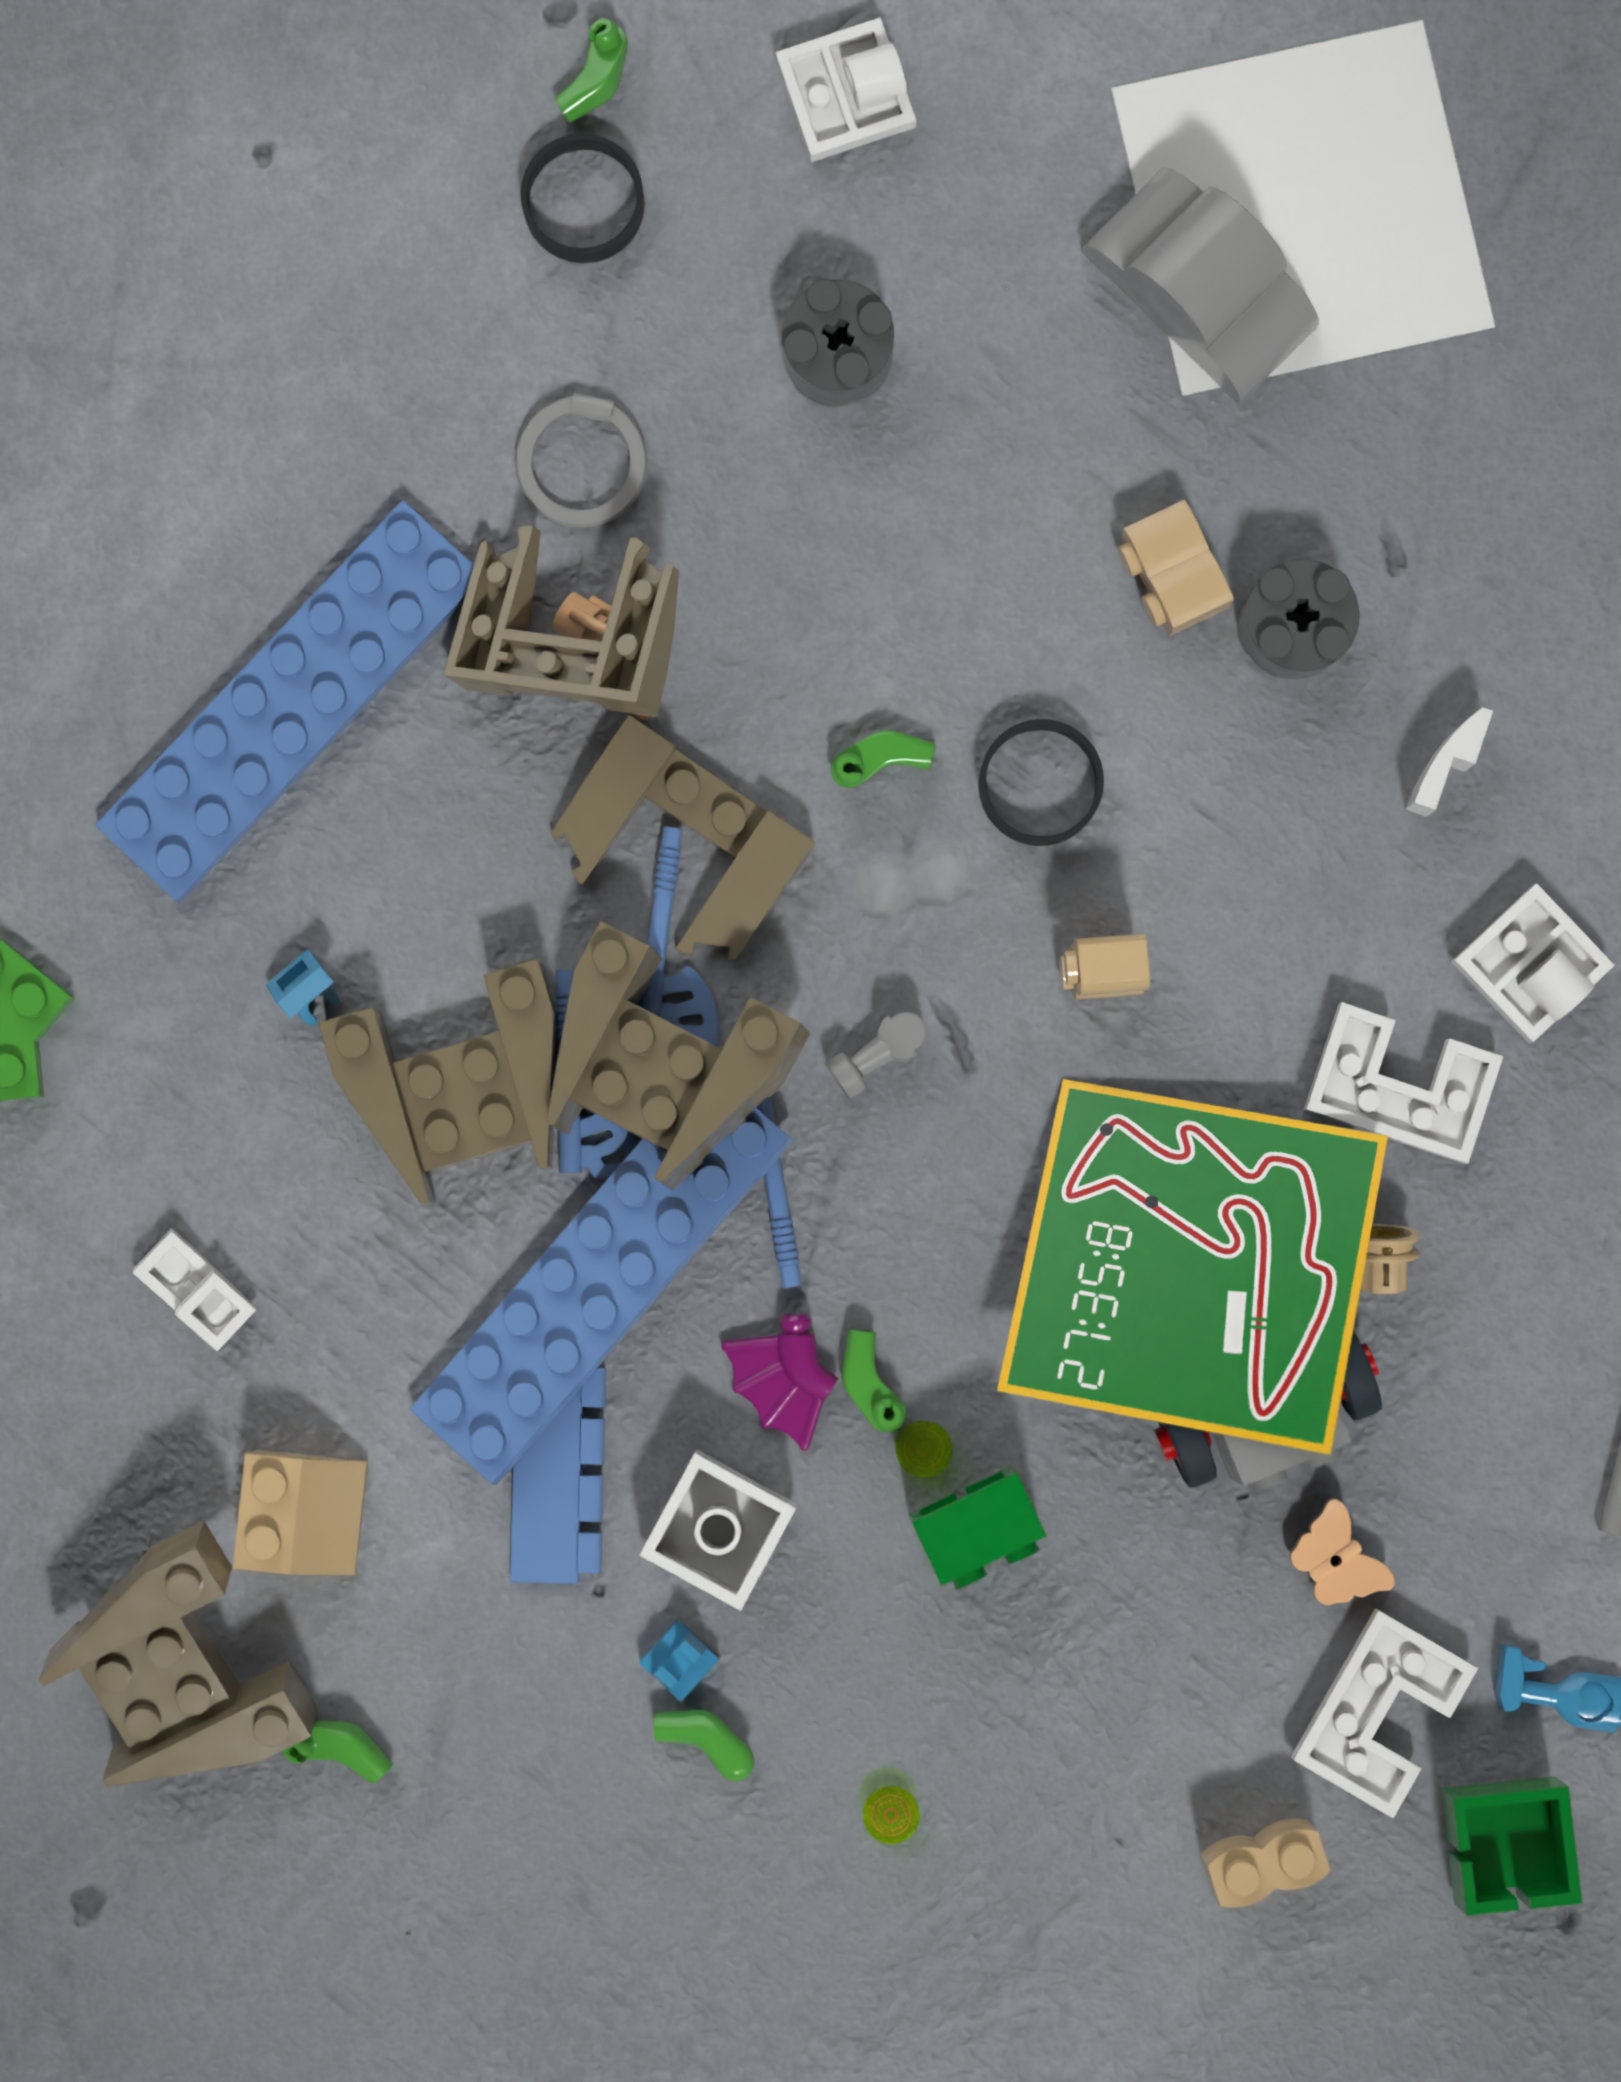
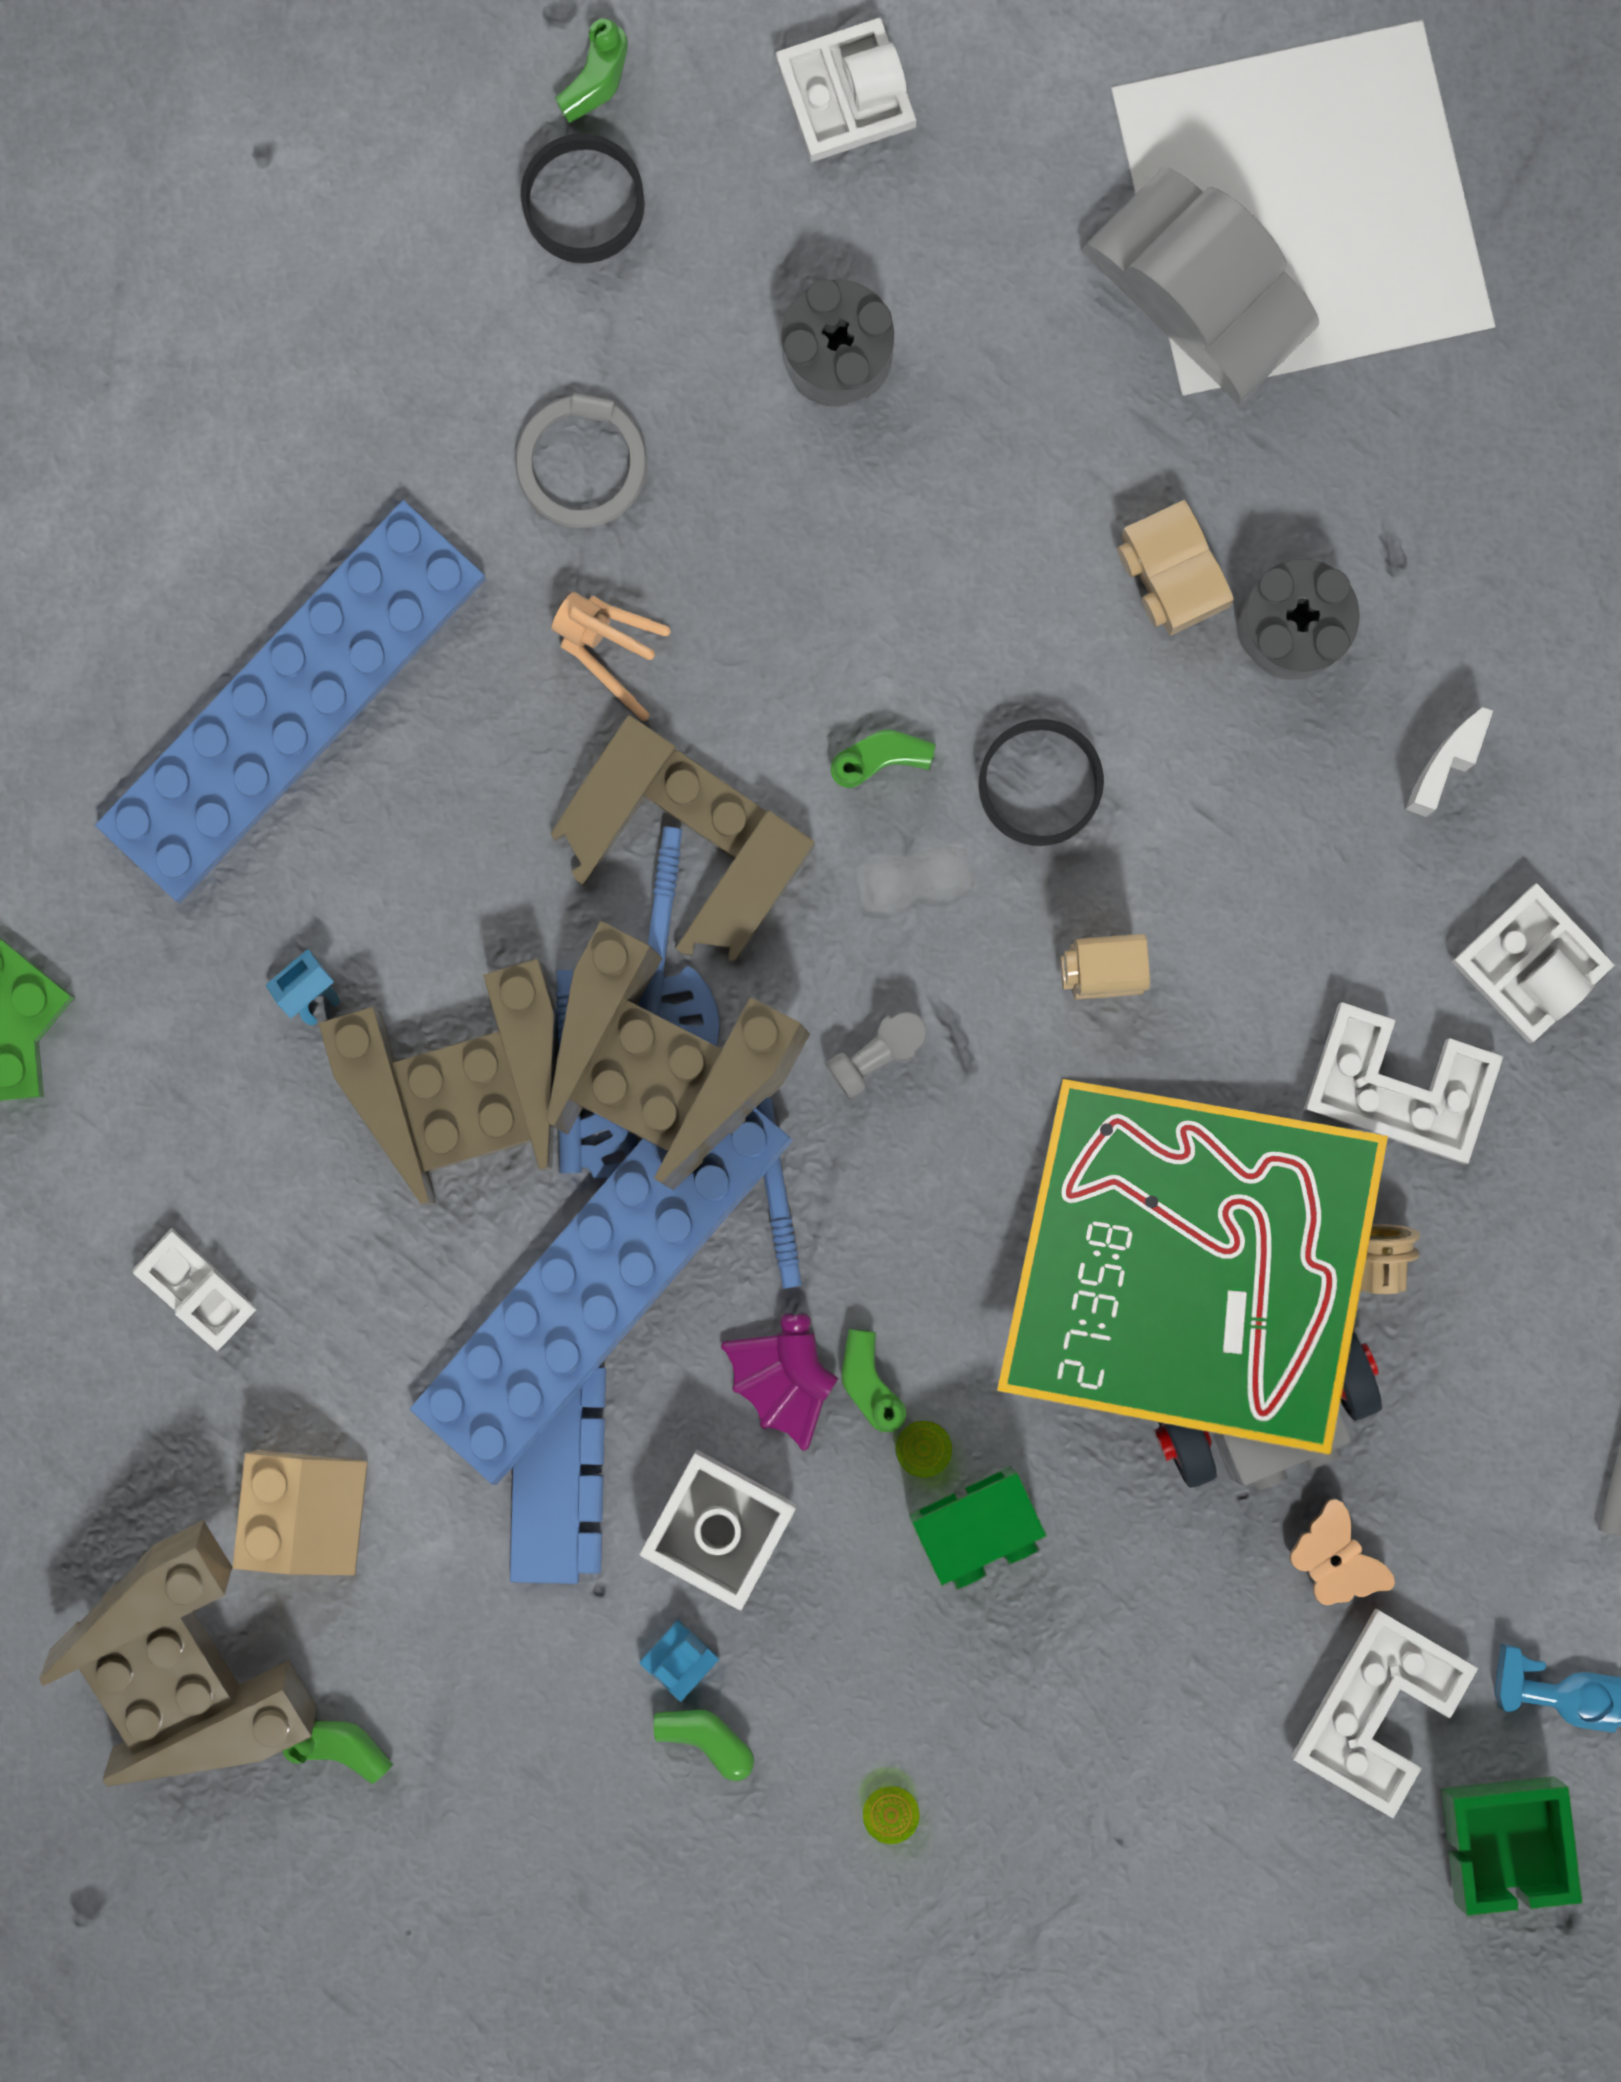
dark tan wedge [443,525,679,717] -> none
tan brick [1200,1818,1331,1908] -> none

